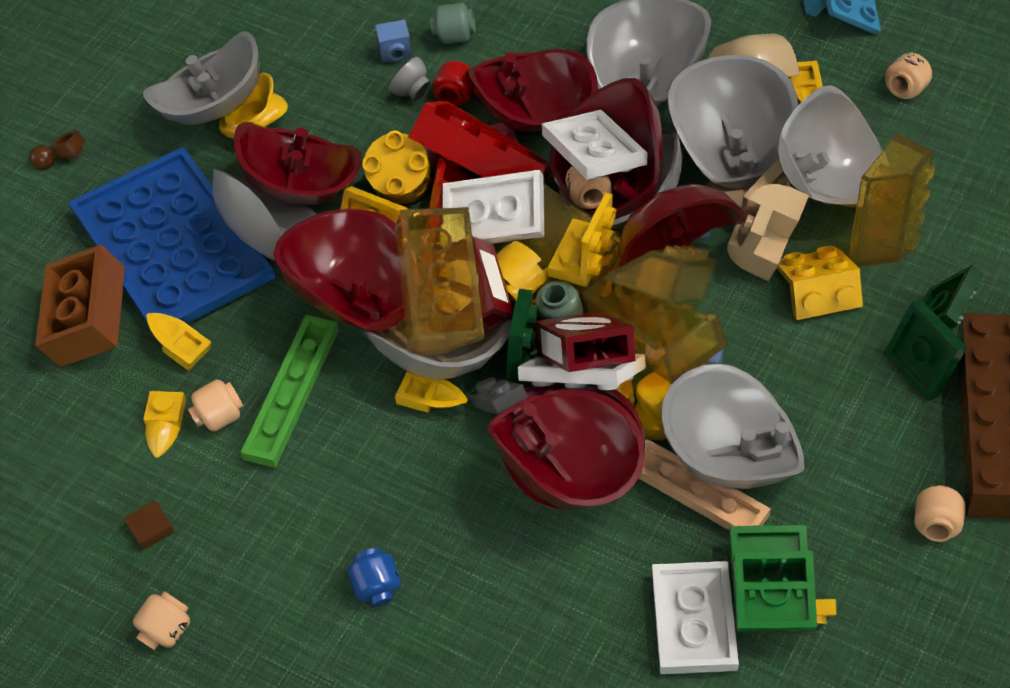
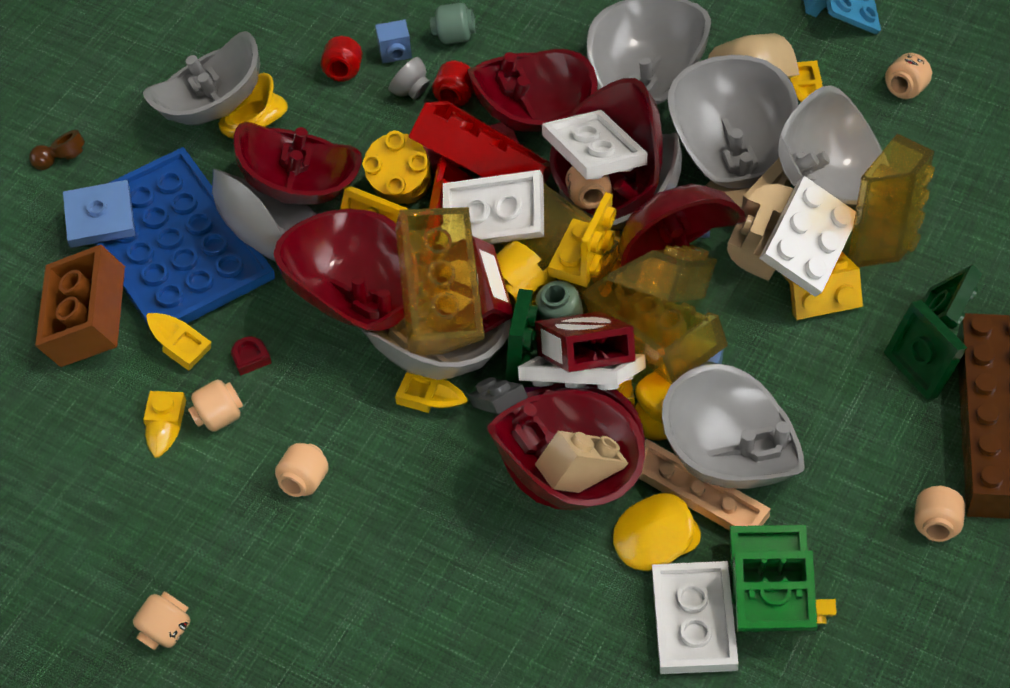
reddish brown tile [123,500,174,550] -> none
bright green plate [240,314,339,468] -> none
blue head [347,548,401,607] -> none
none -> medium blue plate [63,180,136,248]
none -> dark red tile [231,336,272,376]
none -> light nougat head [275,443,329,497]
none -> red head [321,36,363,82]
none -> tan slope [535,431,628,493]
none -> yellow piece [613,493,701,571]
none -> white plate [759,176,859,297]

